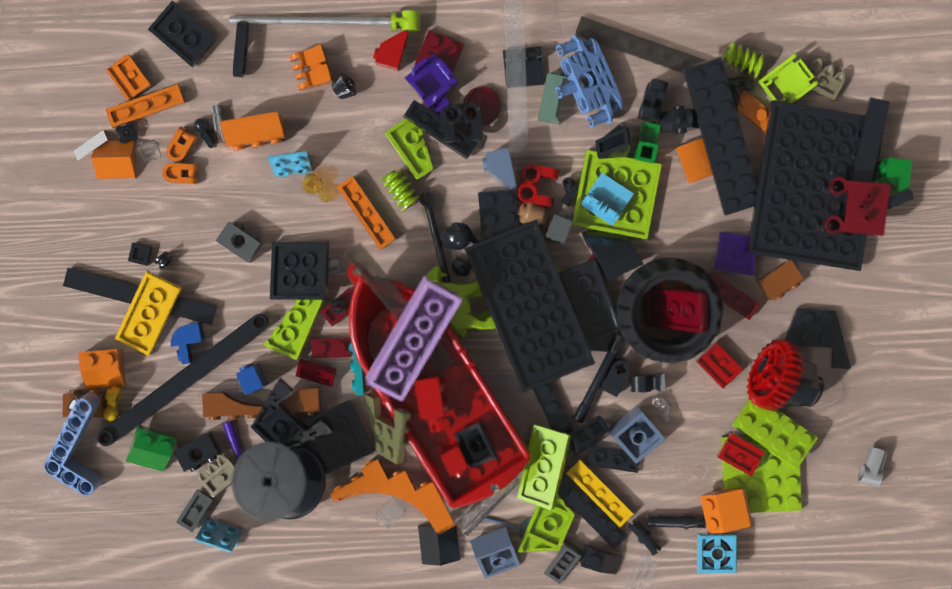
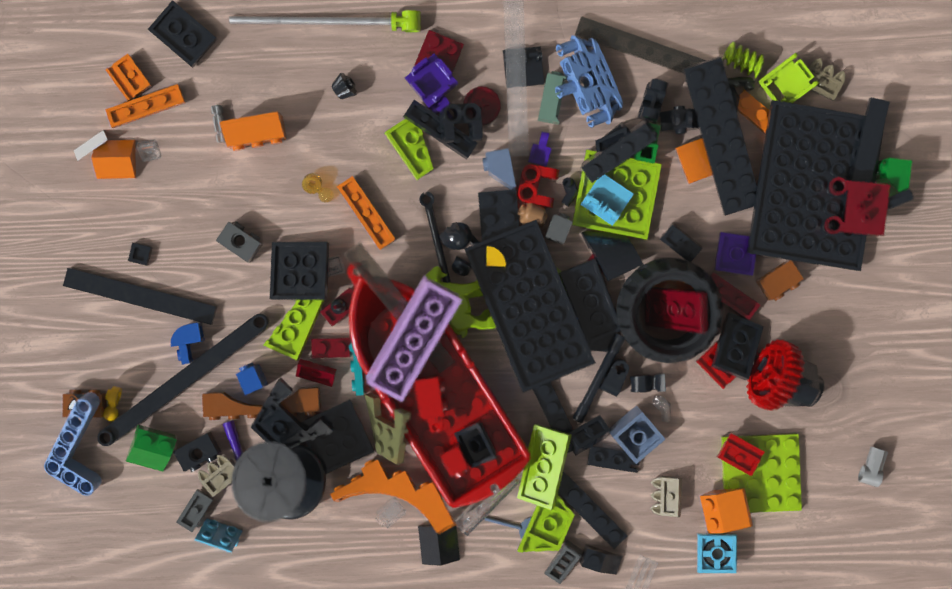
orange slope [78,348,126,390] -> none
black plate [115,122,138,144] -> none
yellow tile [115,271,182,356] -> none
black bush [154,251,173,270] -> none
orange plate [162,163,198,185] -> none
orange plate [166,126,198,162] -> none
black axle [194,118,218,148] -> none
black beam [233,21,249,78] -> none
medium azure hinge [268,151,313,177] -> none
orange legs [289,44,334,91] -> none
red slope [373,30,409,71] -> none
lime piece [380,170,420,212] -> none
sand blue slope [470,527,521,579] -> none
yellow plate [566,459,633,527] -> none
black pin [628,519,662,556] -> none
black pin [647,514,706,530] -> none
lime plate [731,399,818,470] -> none
black wing [784,308,851,369] -> none
none -> yellow tile [486,246,506,267]
none -> dark purple plate [528,132,552,167]
none -> black arch [581,118,657,183]
none -> plate [650,477,682,517]
none -> black hinge [660,223,703,262]
none -> black plate [711,312,764,380]

